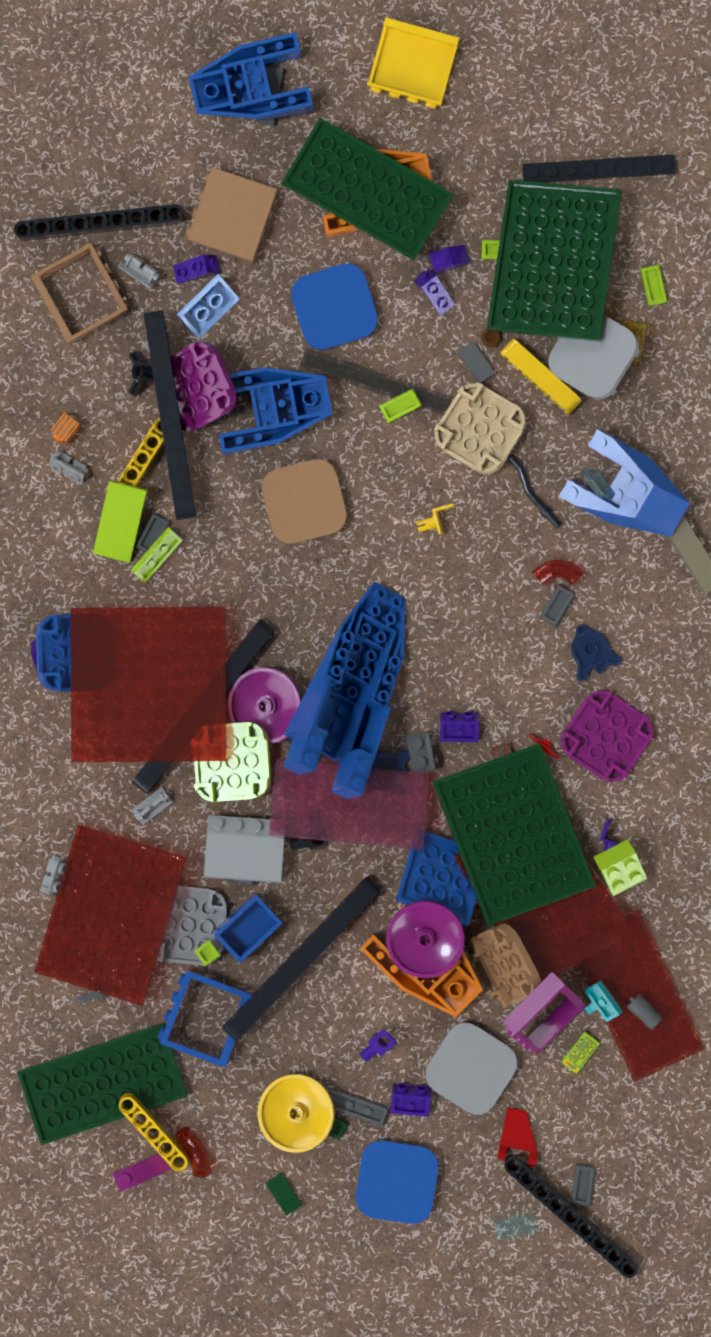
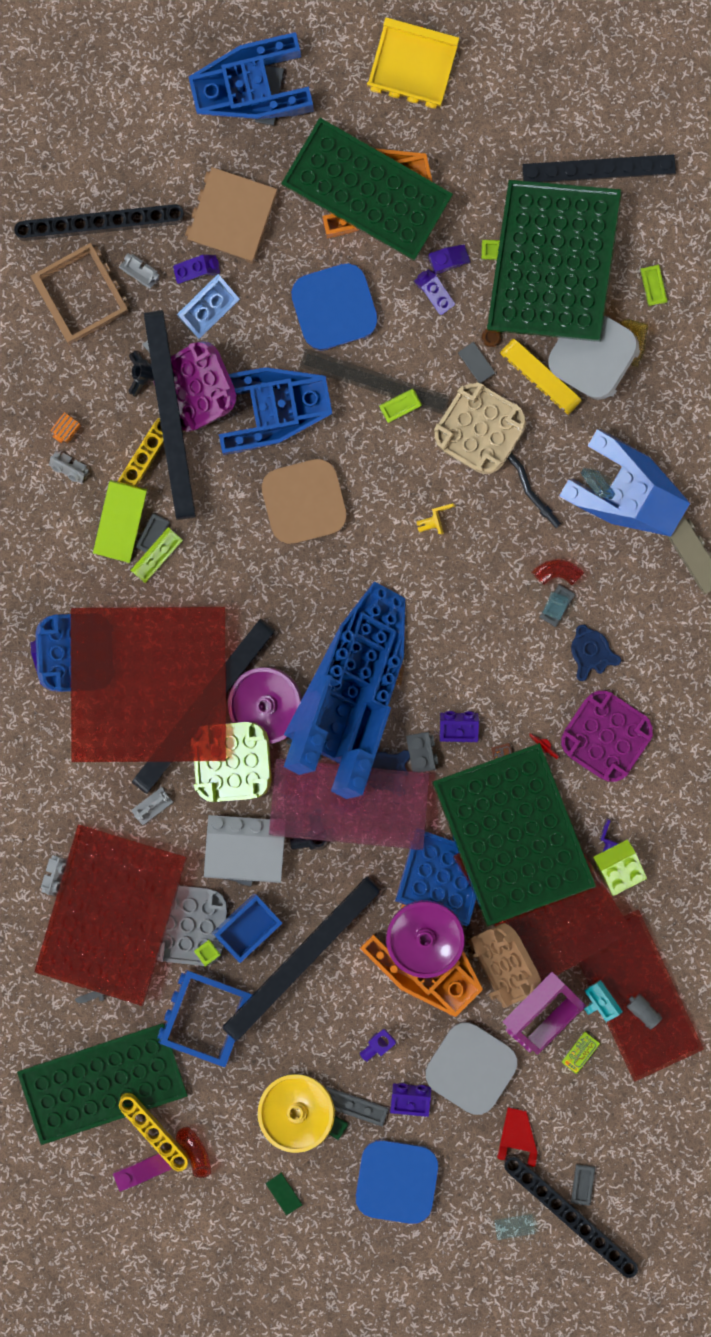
none -> clear light blue slope [542,592,568,620]

